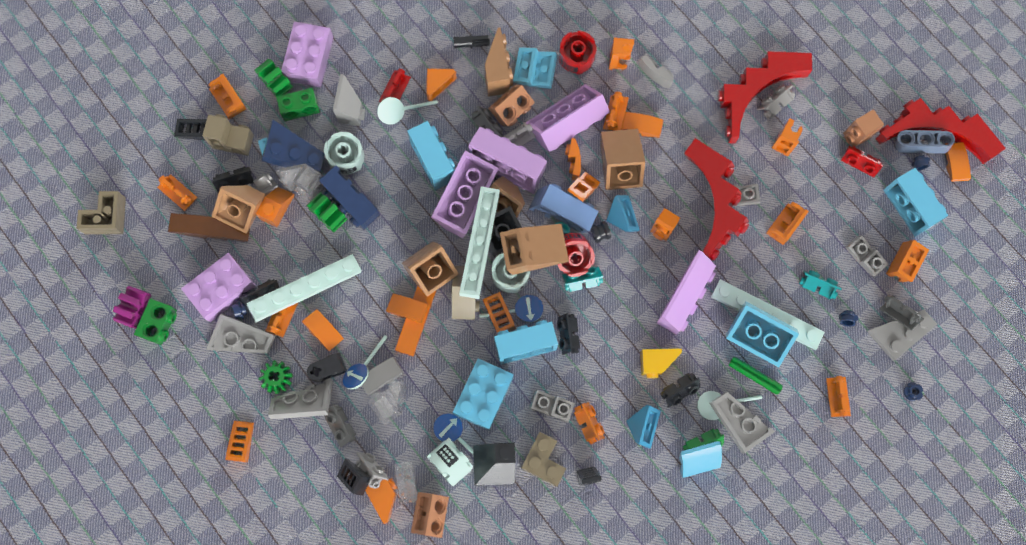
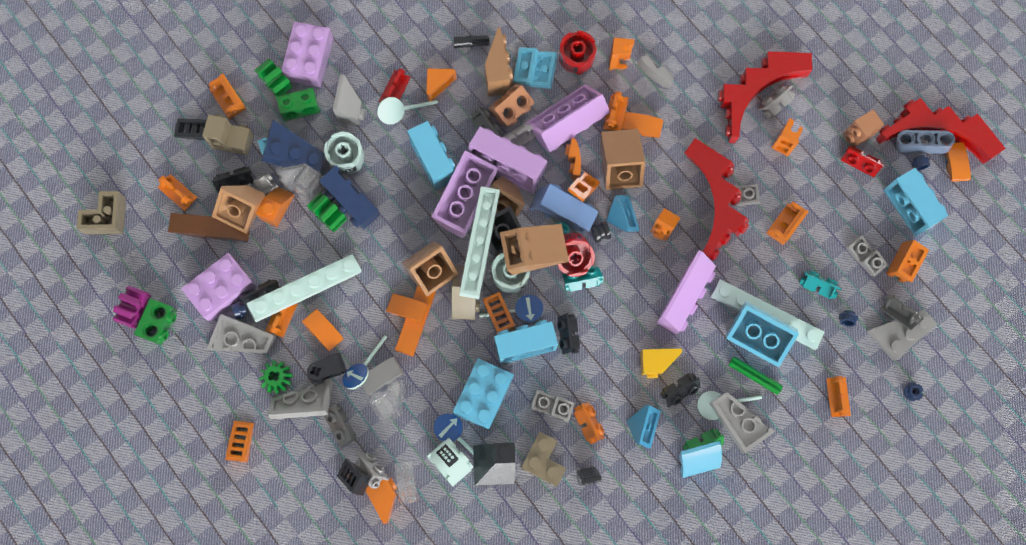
nougat brick [411,492,449,538] -> none

